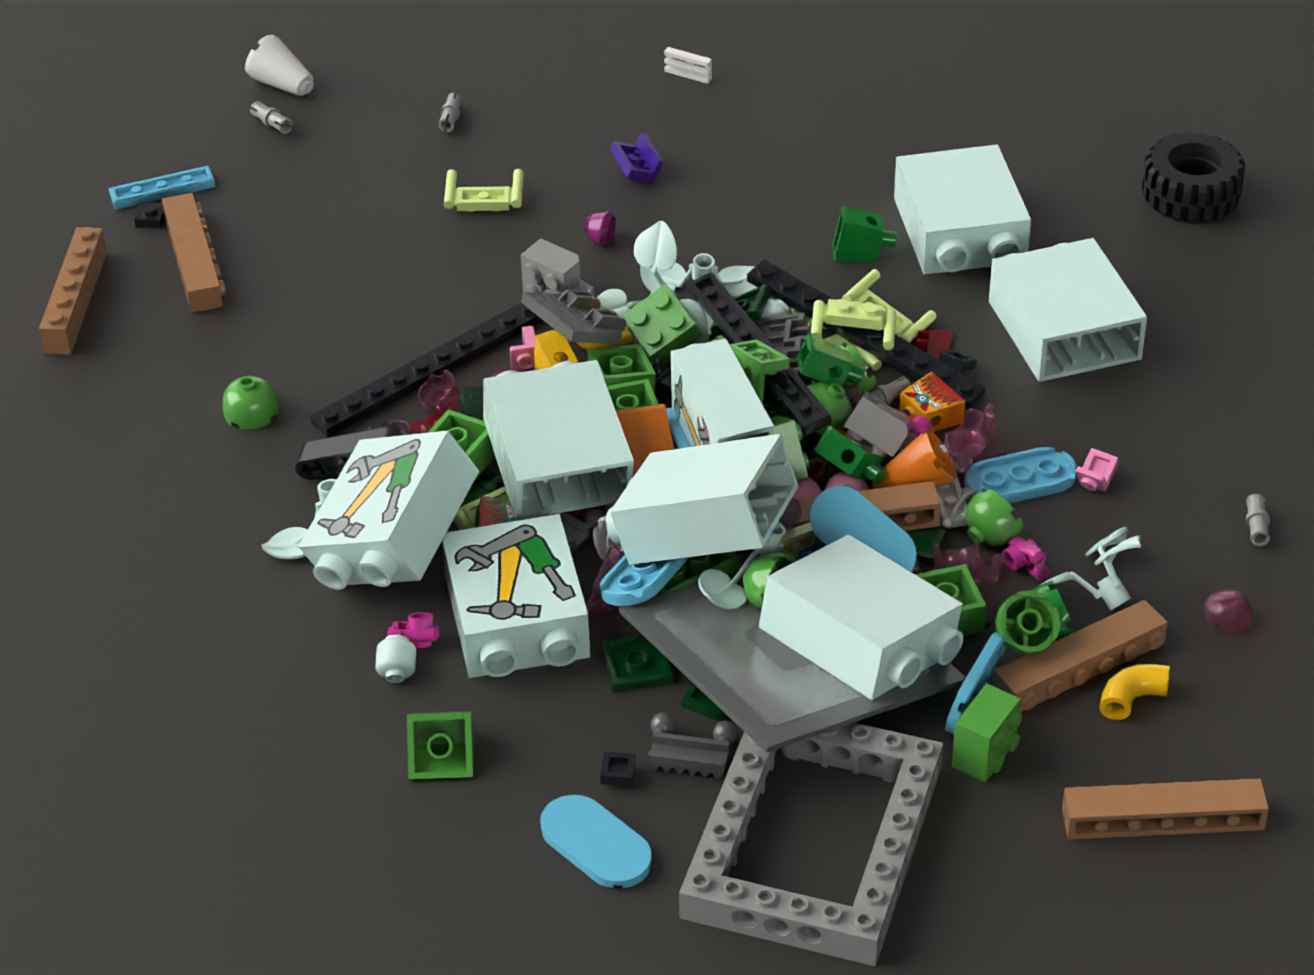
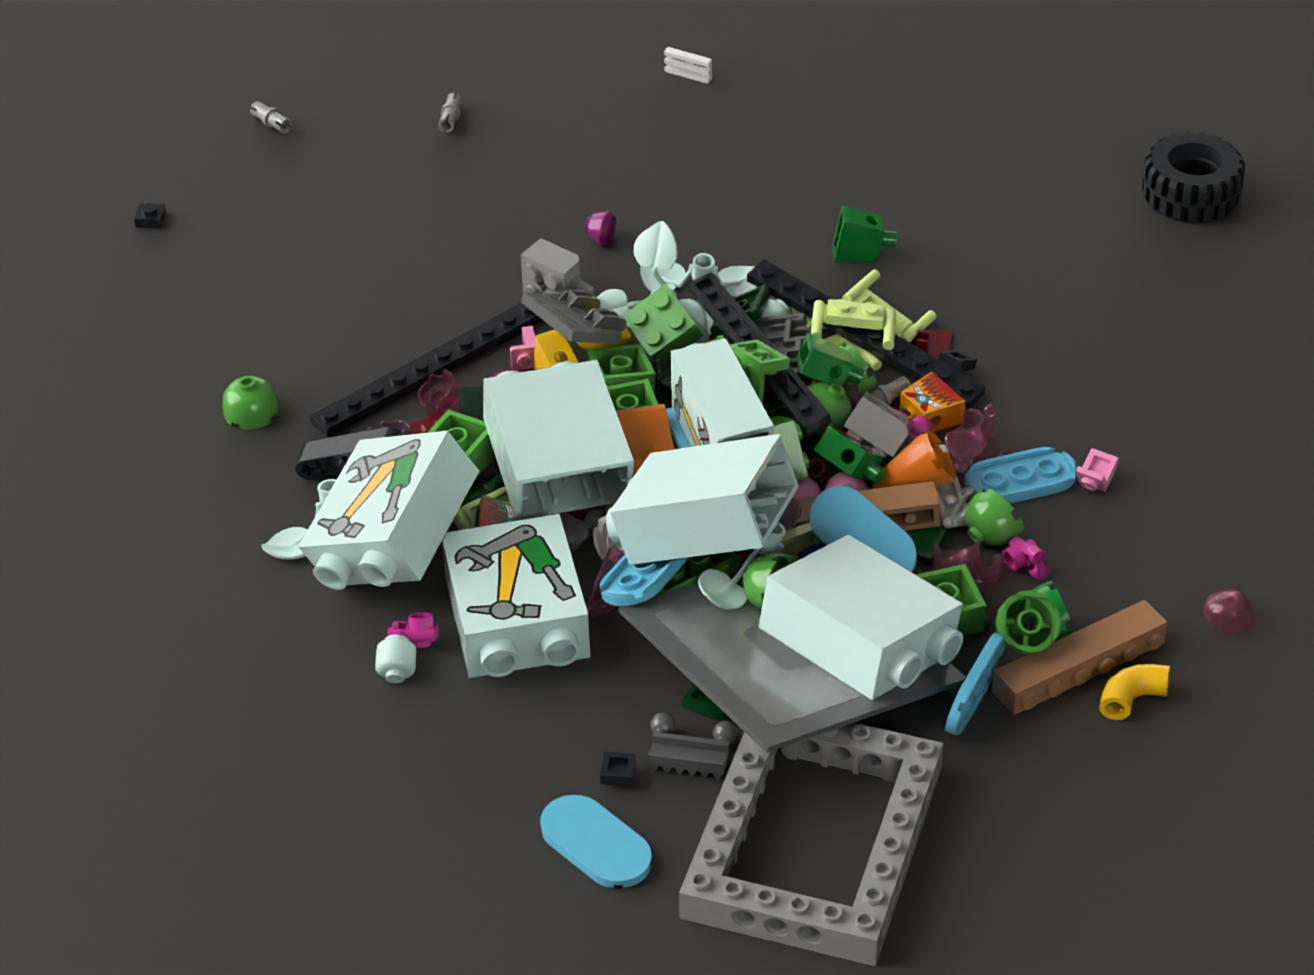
medium nougat brick [39,227,107,355] -> none
medium azure tile [109,166,216,210] -> none
medium nougat brick [162,193,226,313] -> none
white cone [245,35,314,96] -> none
bright green slope [407,711,474,779] -> none
yellowish green plate [444,169,524,212] -> none
dark green tile [602,635,673,692] -> none
dark purple bracket [610,133,663,182] -> none
light aqua brick [894,144,1031,275] -> none
bright green brick [952,683,1022,783] -> none
light aqua brick [989,238,1147,382] -> none
light aqua plant [1042,527,1141,611] -> none
medium nougat brick [1062,779,1269,839] -> none
light grey pin [1246,494,1270,546] -> none

